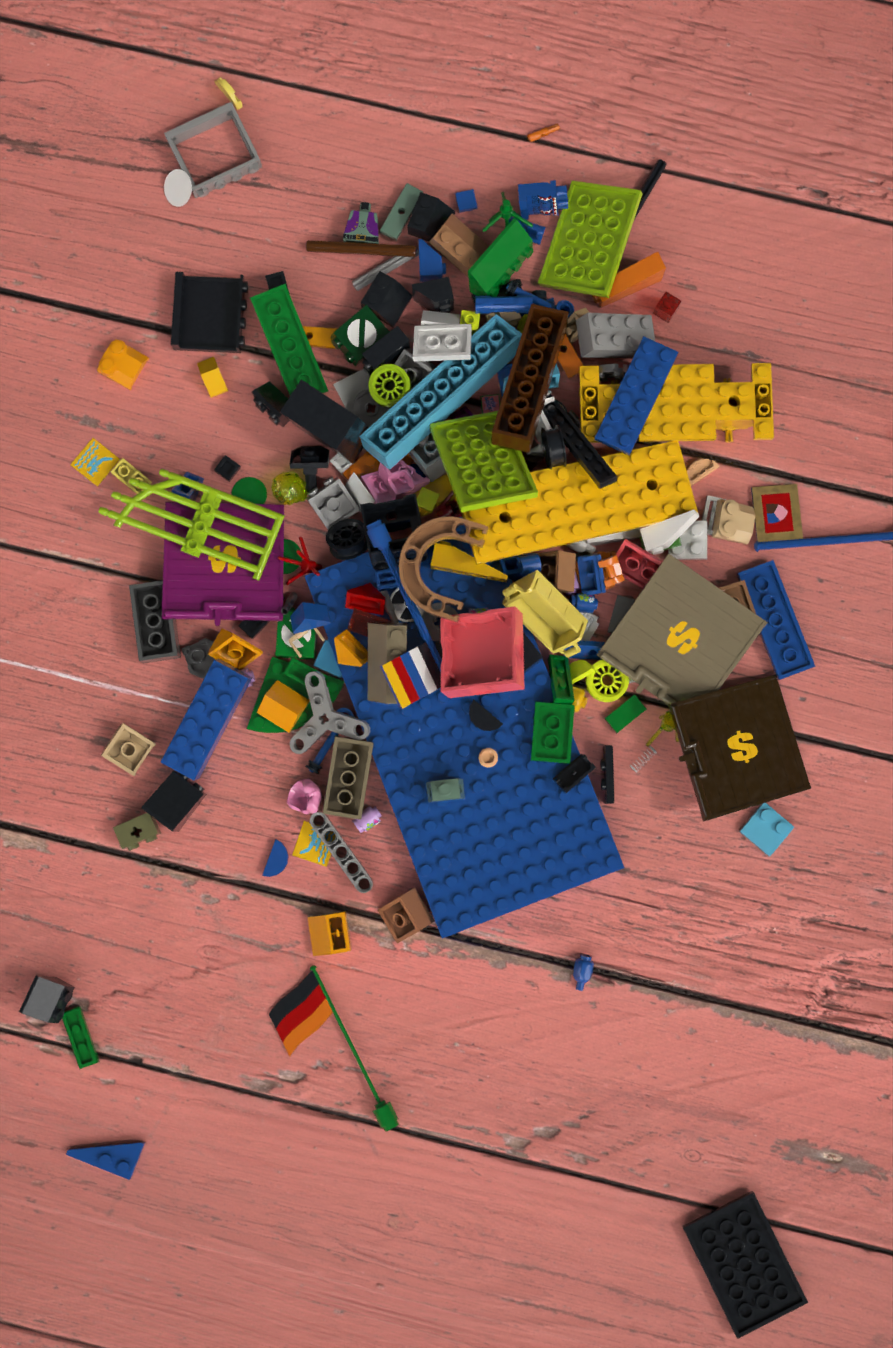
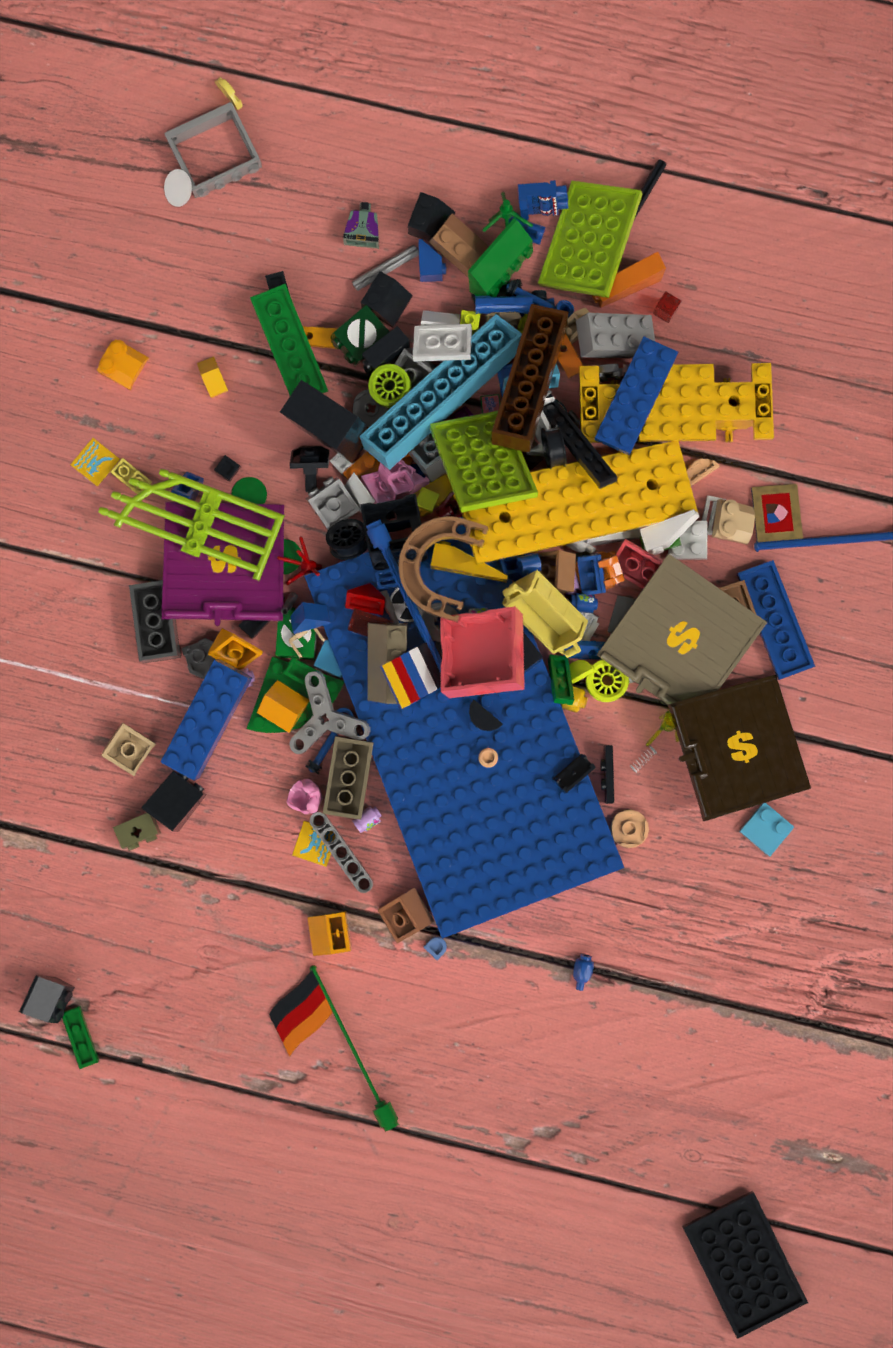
blue wing [66,1141,145,1180] -> none
black panel [171,272,248,353] -> none
black slope [252,381,290,427] -> none
blue tile [262,839,289,877] -> none
clear neon green hair [271,471,308,506] -> none
reddish brown axle [306,240,416,257] -> none
white sticker [333,369,370,413] -> none
light orange slope [334,629,368,667] -> none
sand green tile [380,183,423,241] -> none
black slope [412,277,454,313] -> none
sand green torso [426,778,465,803] -> none
blue tile [455,189,477,213] -> none
orange pin [527,123,560,143] -> none
green plate [531,702,575,764] -> none
green tile [605,694,647,734] -> none
none -> medium blue tile [423,937,447,961]
none -> light nougat tile [610,809,649,848]

